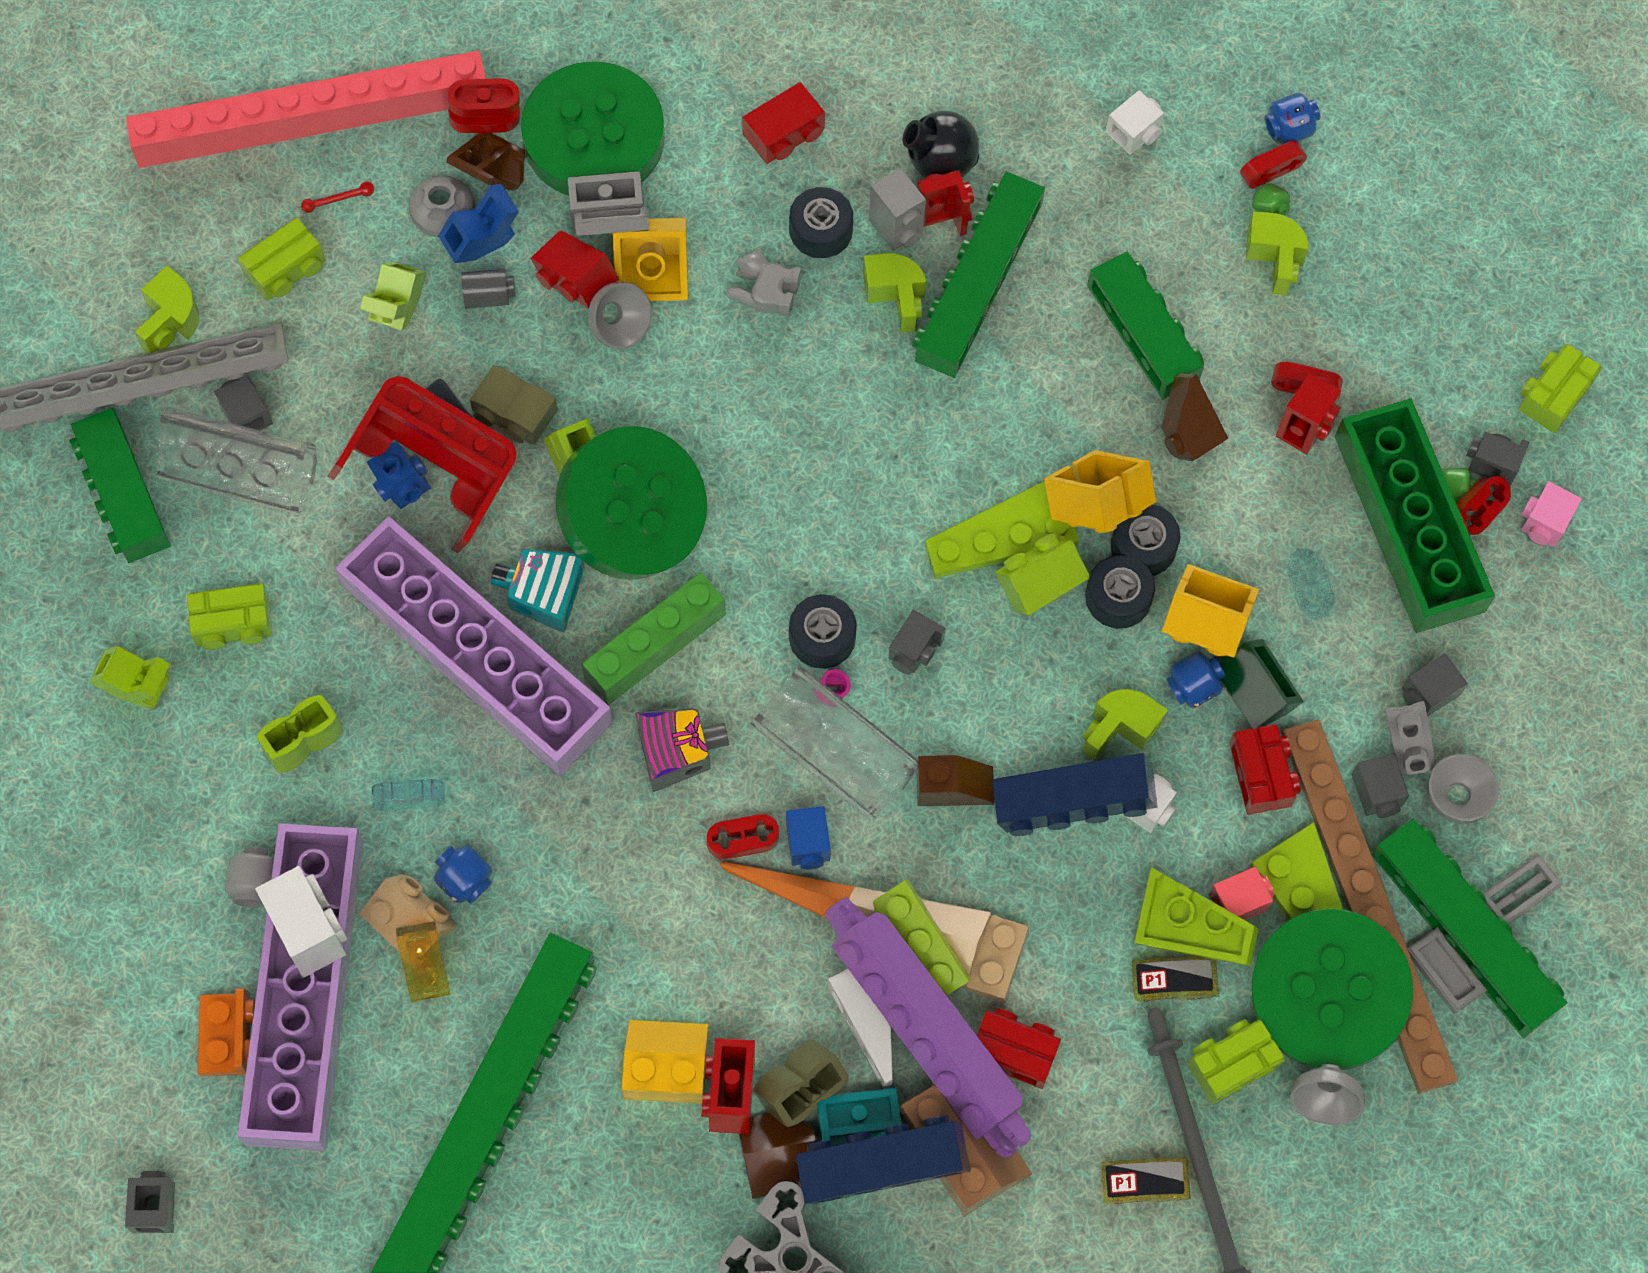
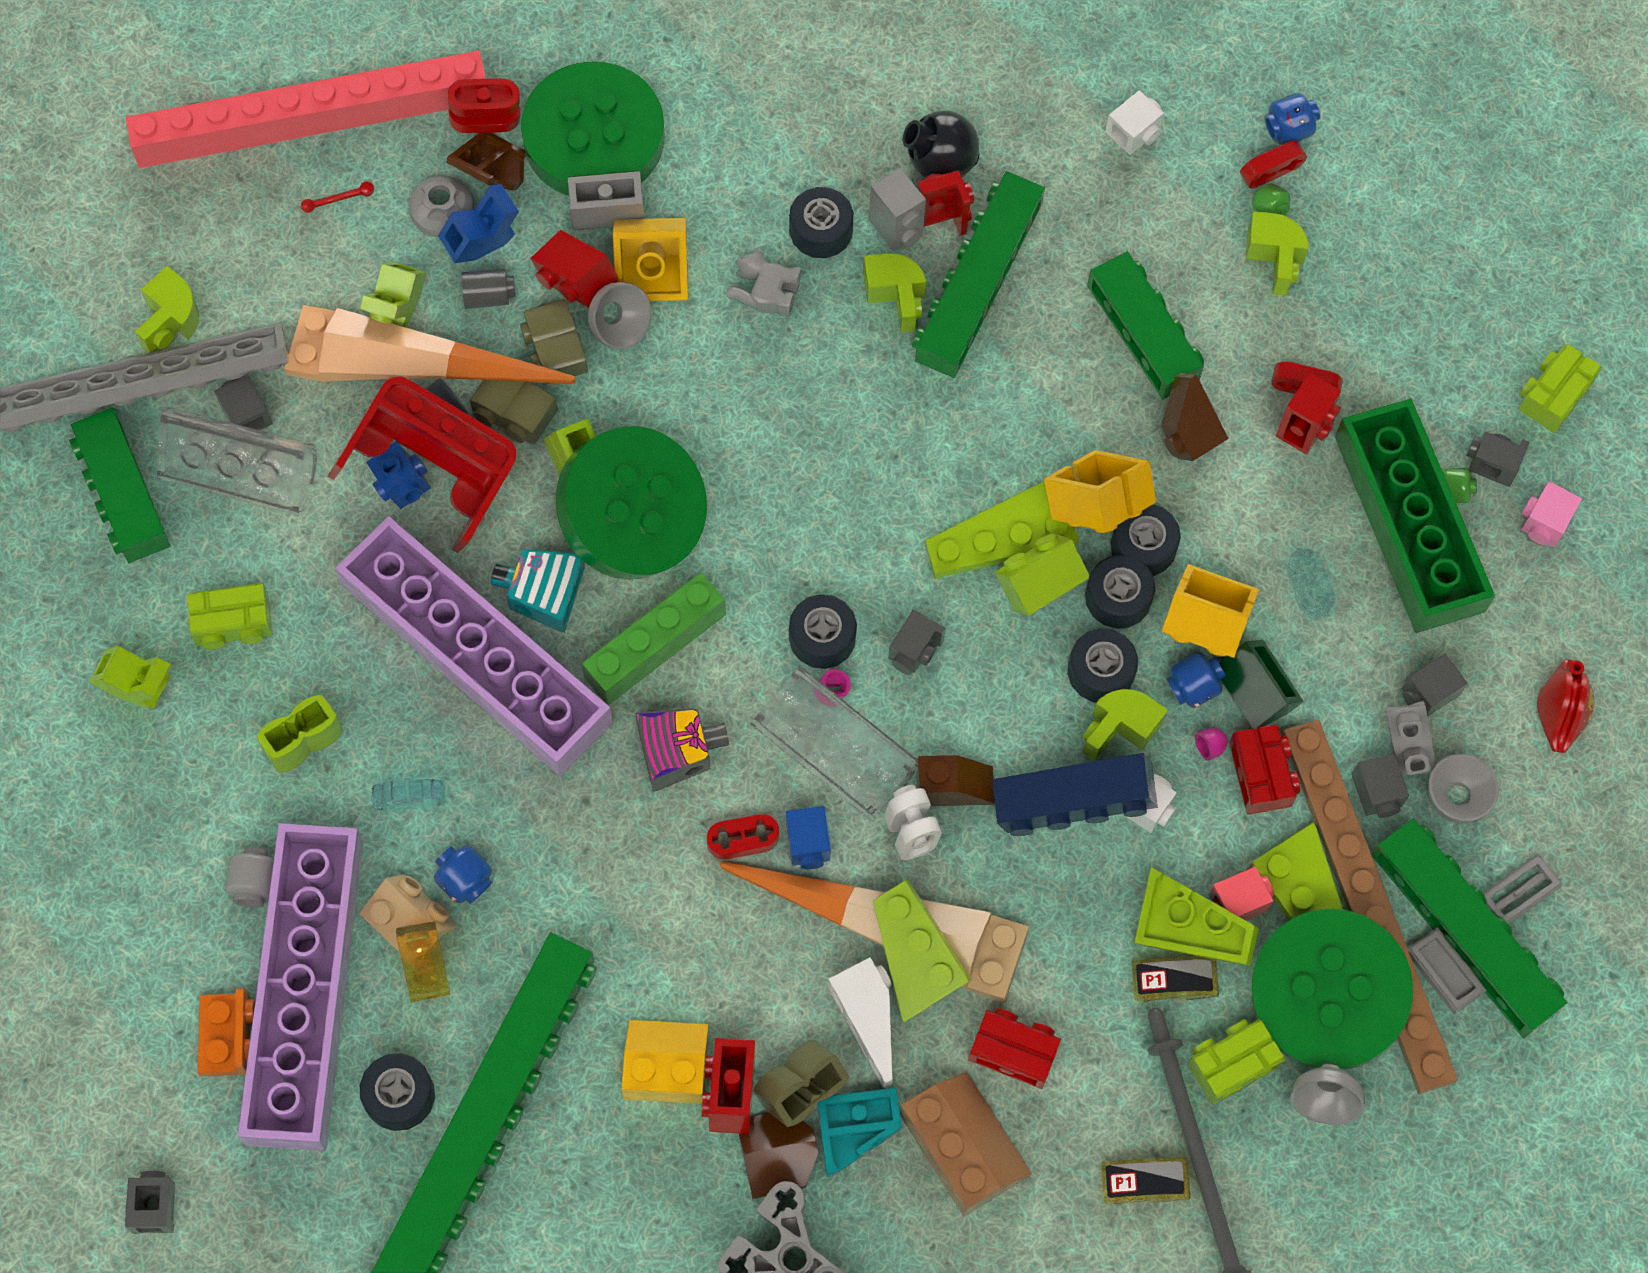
lime brick [237,217,326,302] -> none
white brick [255,866,348,978] -> none
light grey tile [574,206,649,236] -> none
red brick [742,81,825,164] -> none
dark blue brick [796,1115,971,1204] -> none
medium lavender hinge [824,897,1032,1158] -> none
red beam [1457,476,1511,535] -> none
none -> light nougat plate [284,305,576,384]
none -> black wheel [359,1053,435,1131]
none -> olive brick [520,299,588,385]
none -> white brick [884,785,942,860]
none -> black wheel [1067,628,1138,702]
none -> dark pink hinge [1195,727,1228,761]
none -> red hat [1537,659,1594,754]

